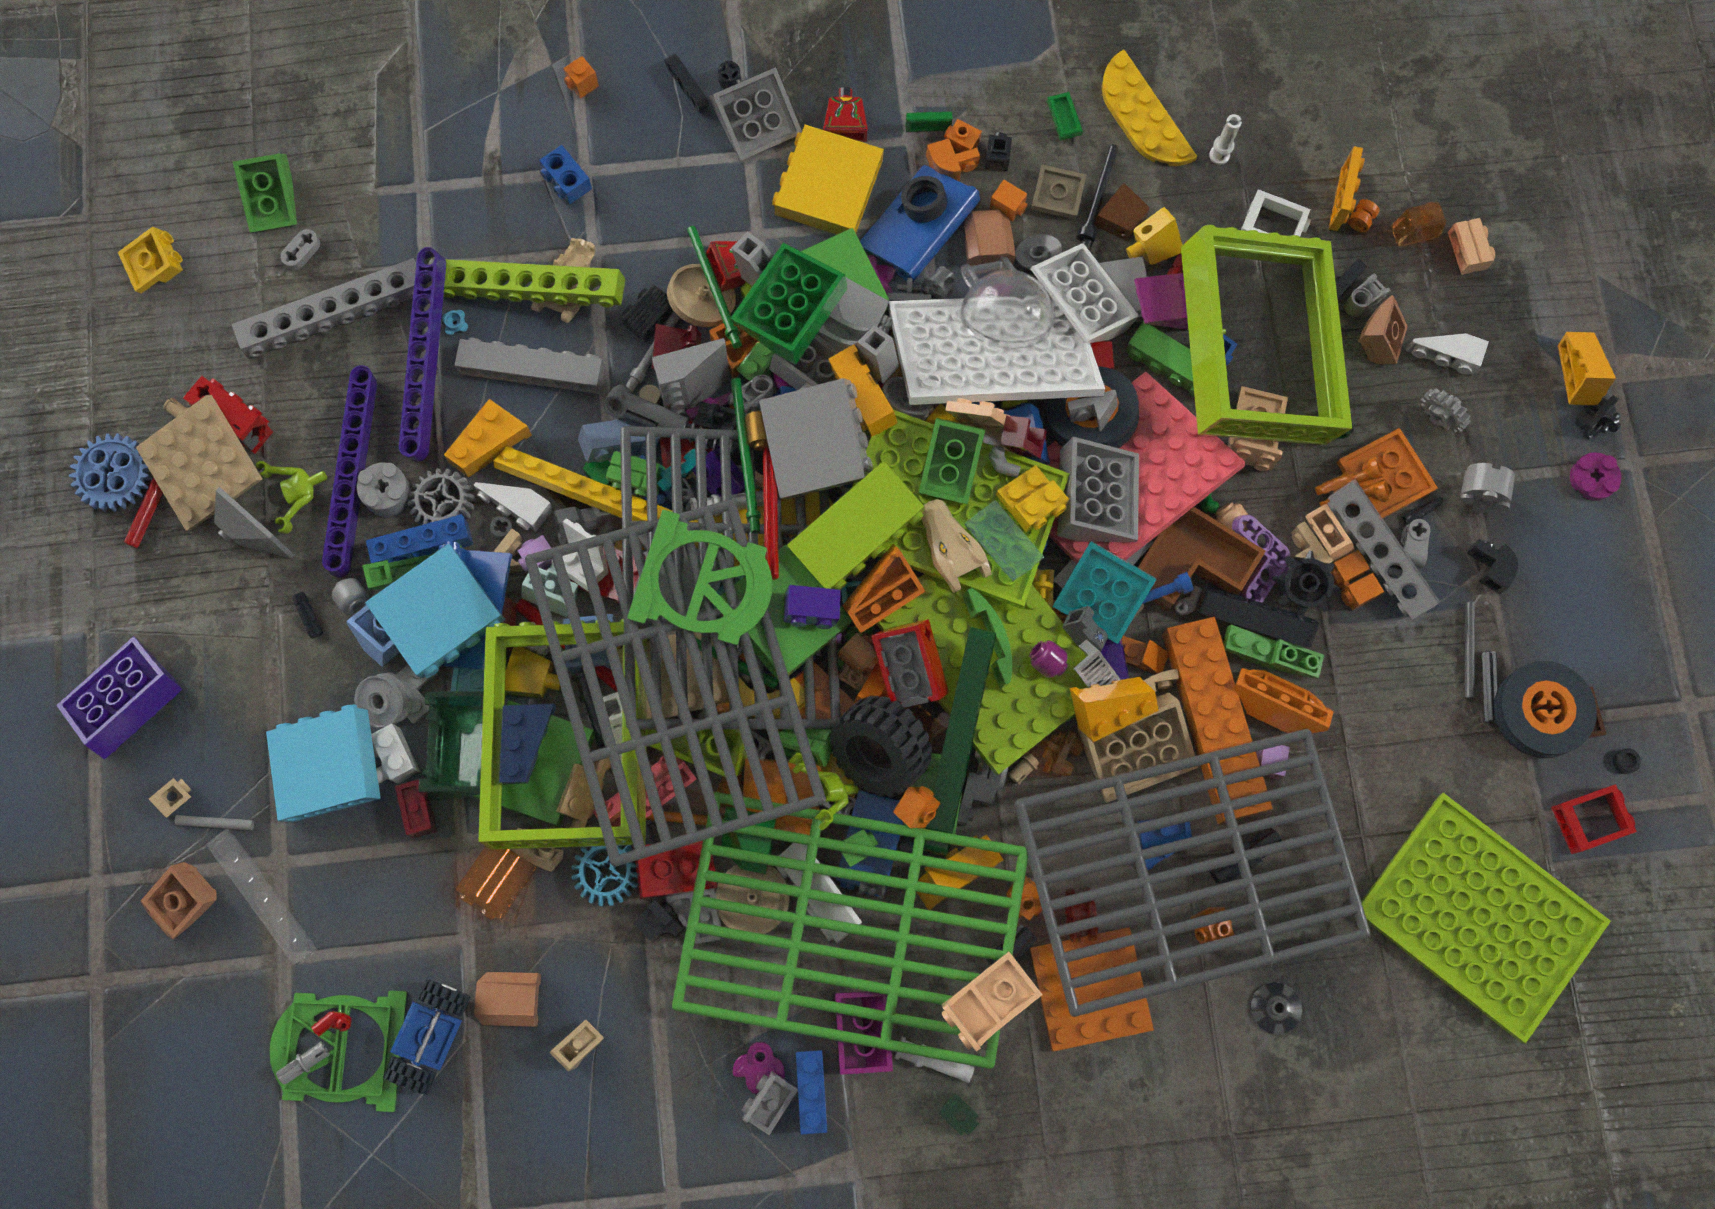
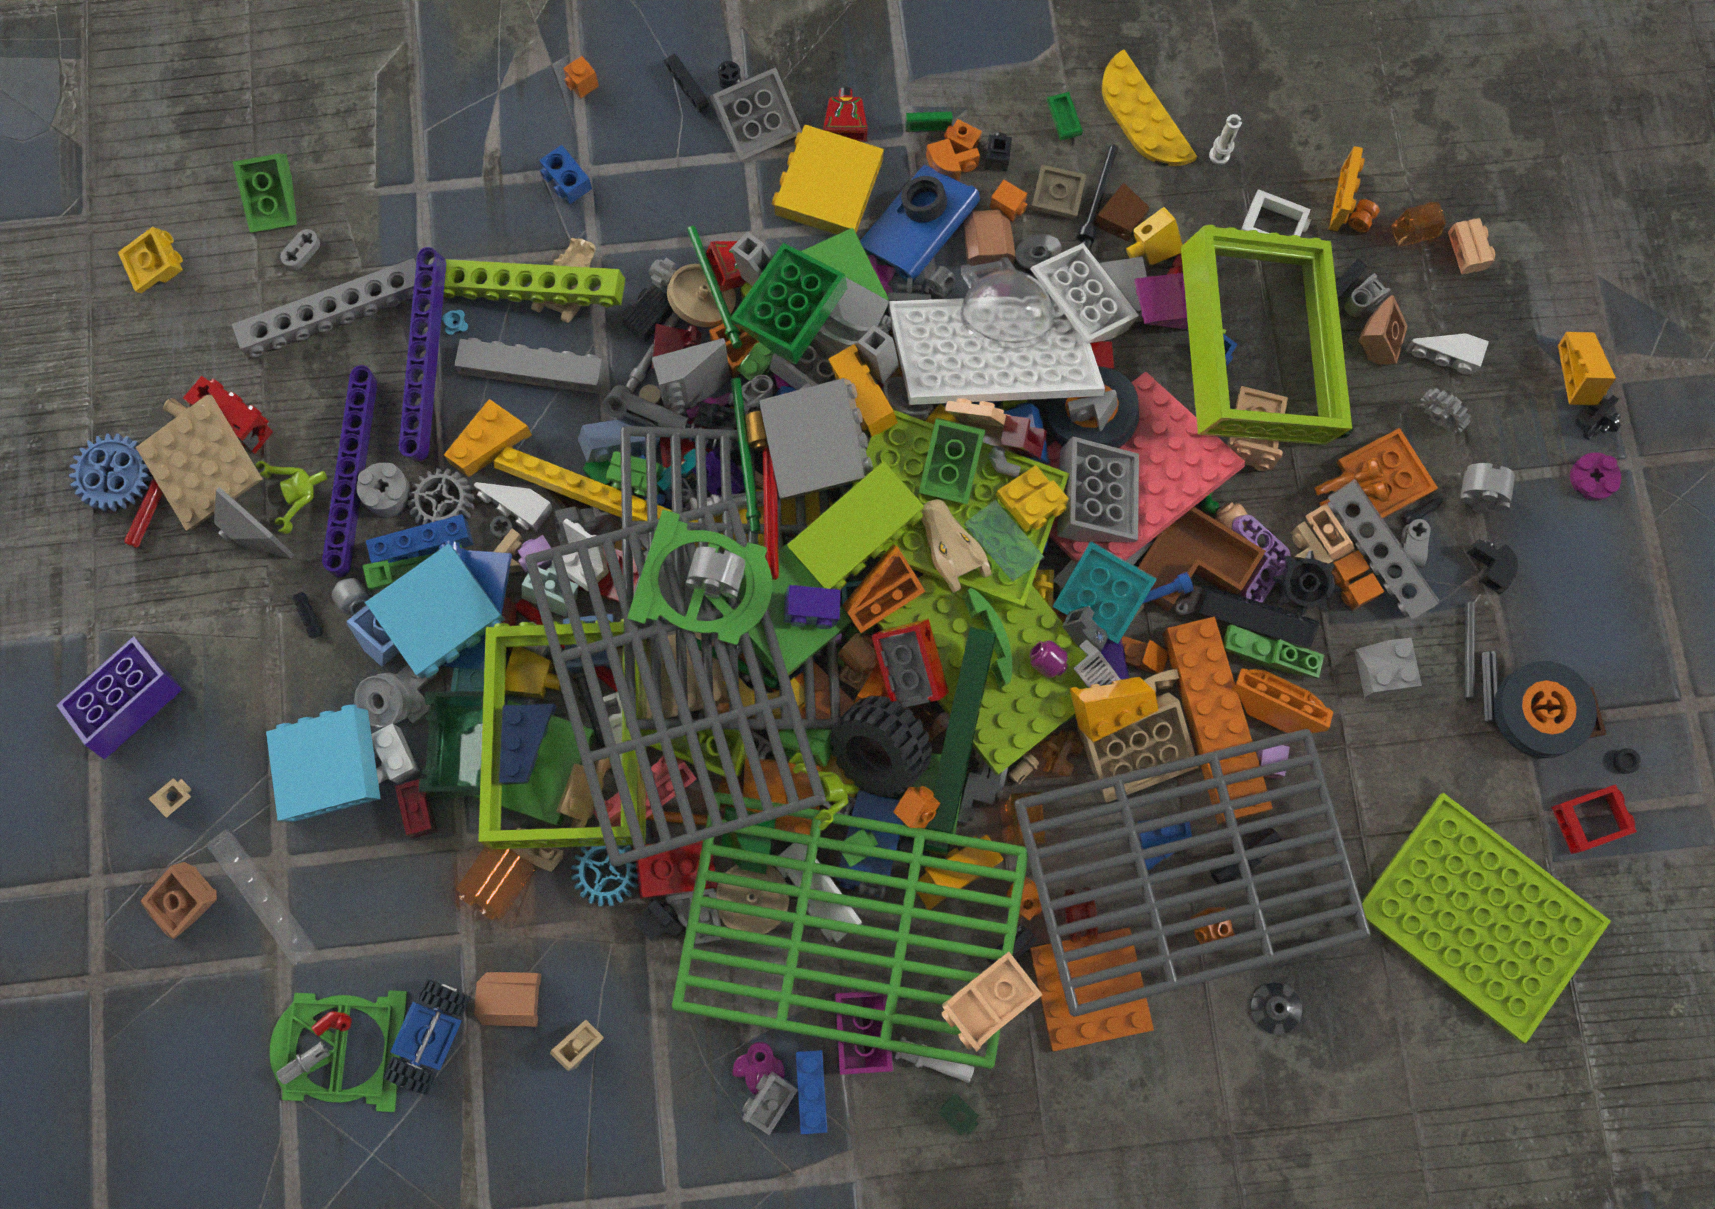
light grey bar [175,815,254,830] -> none
bright green brick [1125,321,1195,397] -> none
none -> light grey gear [649,258,677,289]
none -> light grey brick [686,547,746,598]
none -> clear orange brick [1005,792,1046,846]
none -> light grey slope [1354,638,1422,698]

